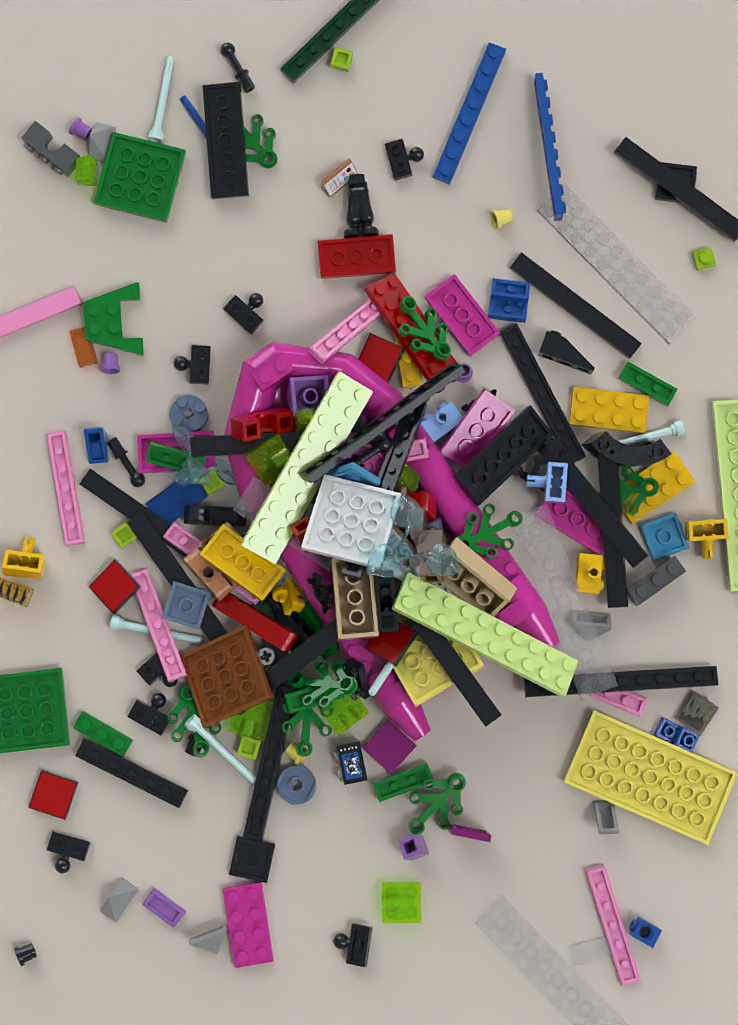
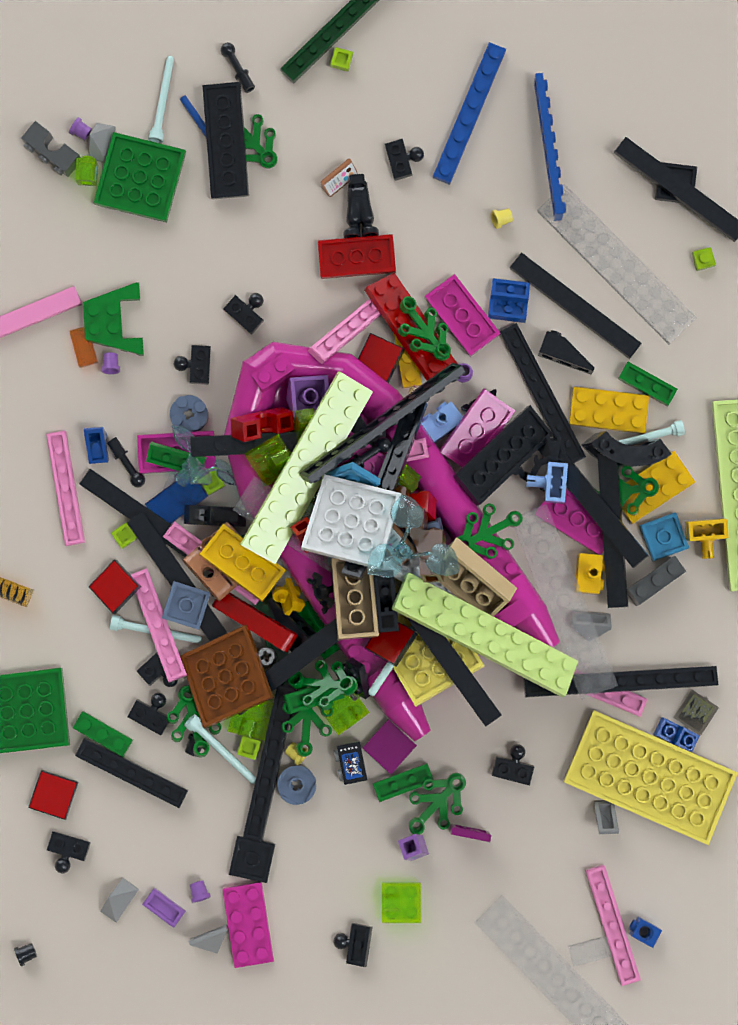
yellow brick [2,537,46,581] -> none
none -> medium lavender piece [190,880,211,903]
none -> black plate [492,744,534,786]

